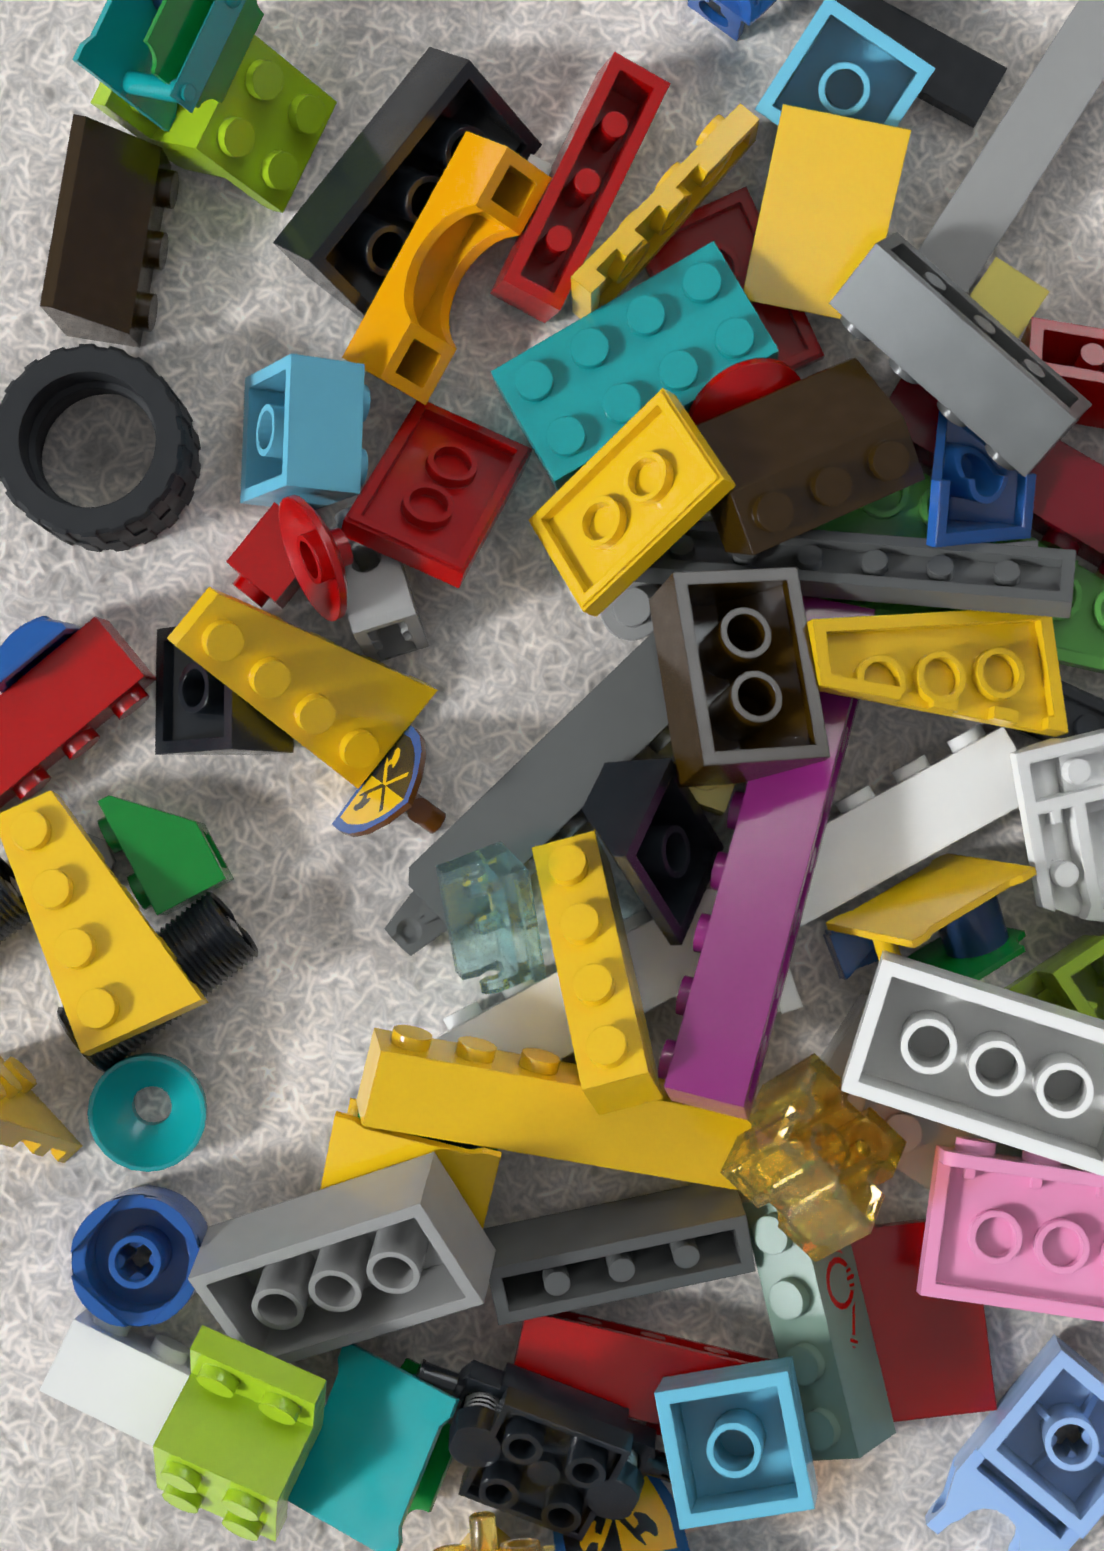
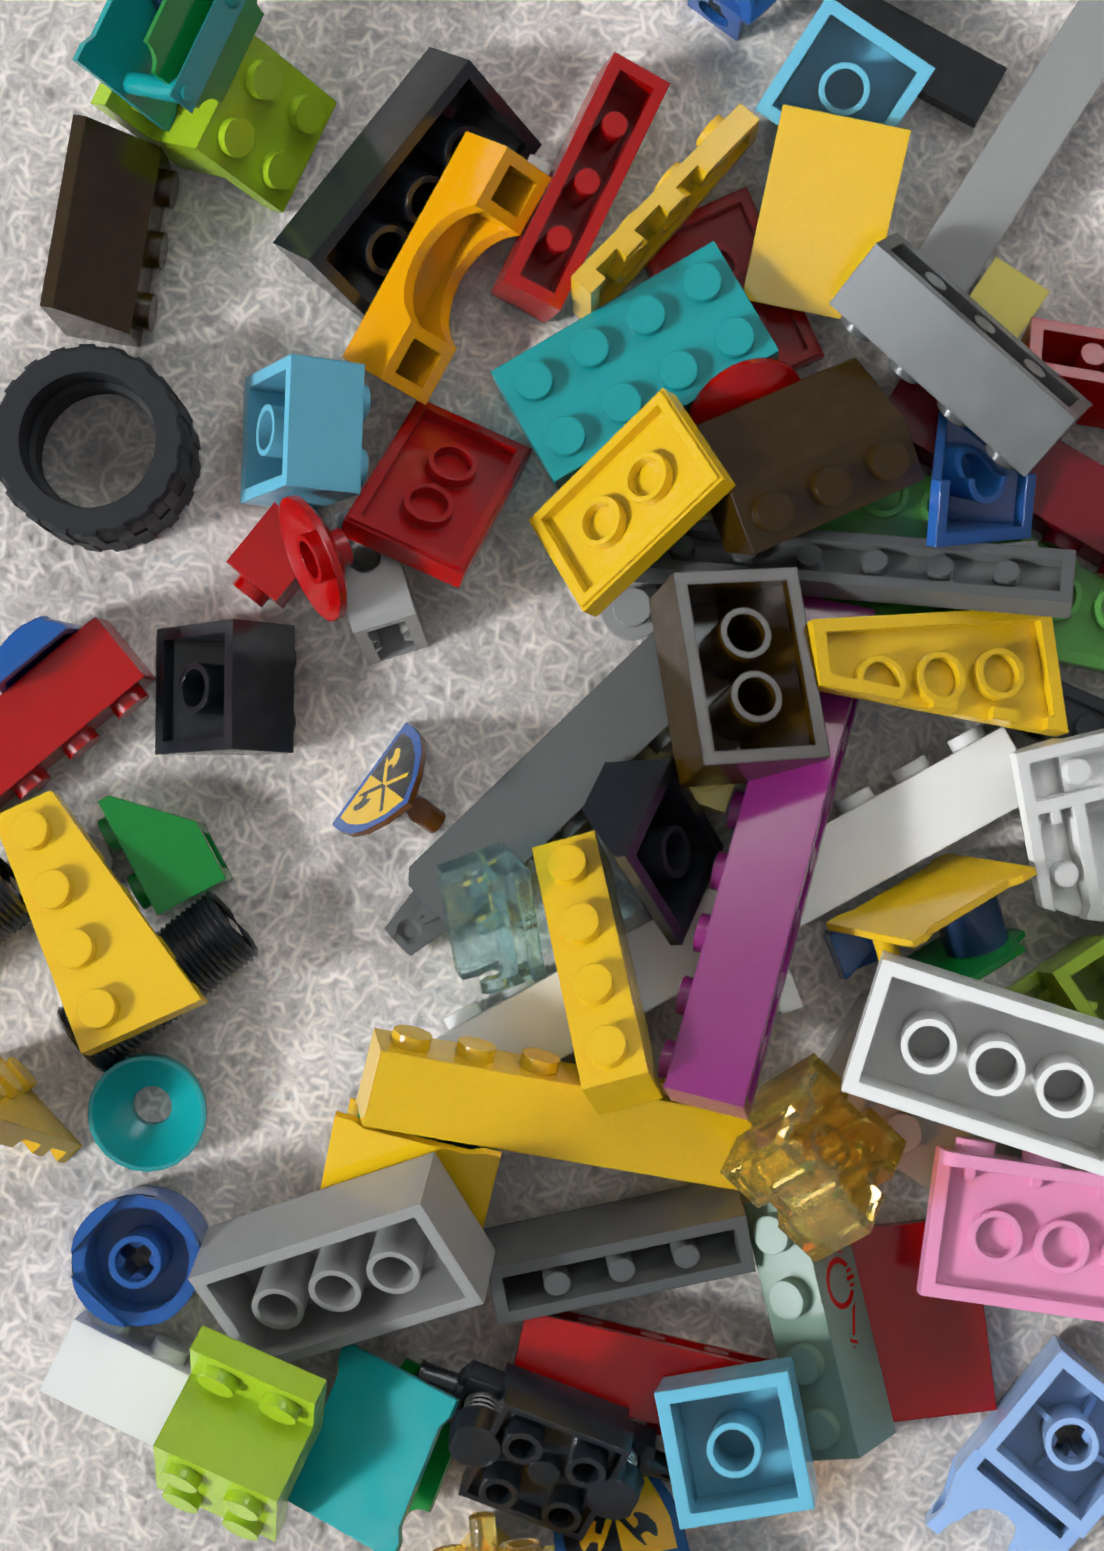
yellow wing [167,587,438,789] -> none

